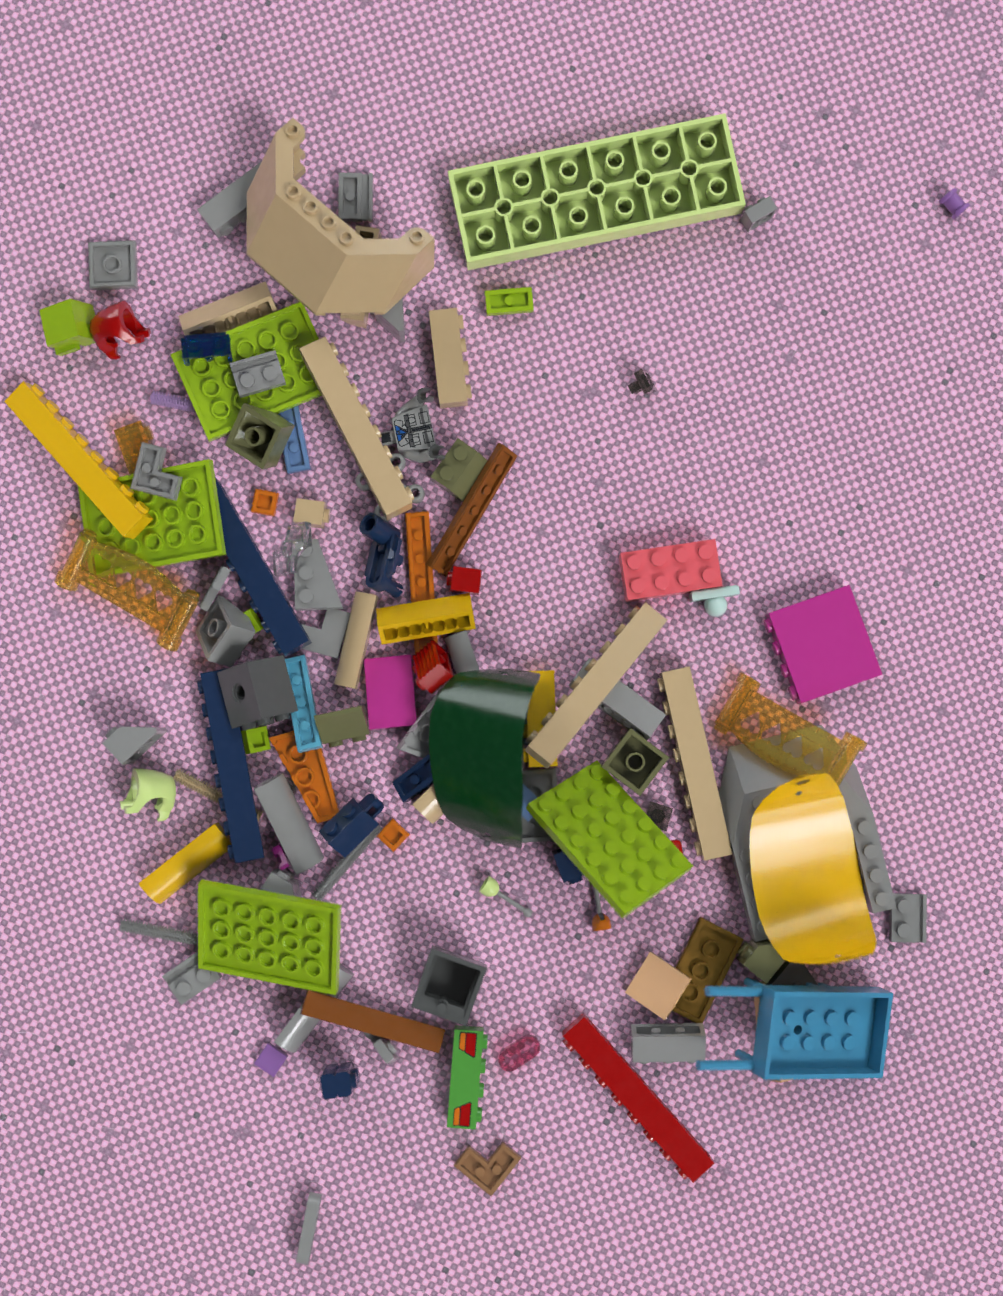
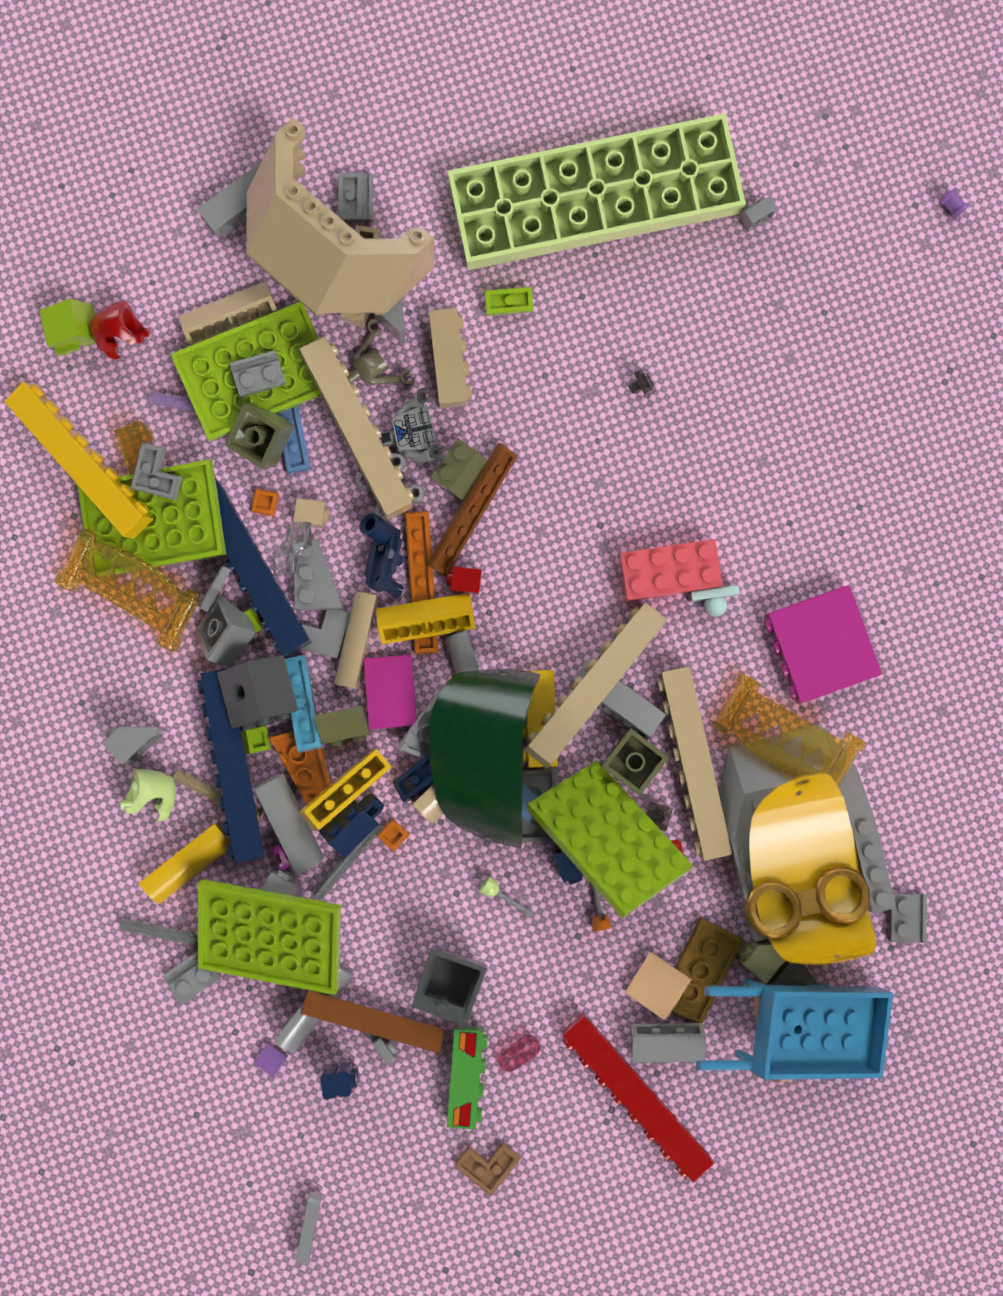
light grey tile [88,240,138,291] -> none
clear blue window [181,332,233,366] -> none
red brick [412,640,454,694] -> none
none -> yellow brick [298,749,392,831]
none -> dark tan piece [347,319,415,386]
none -> pearl gold bar [745,866,870,939]

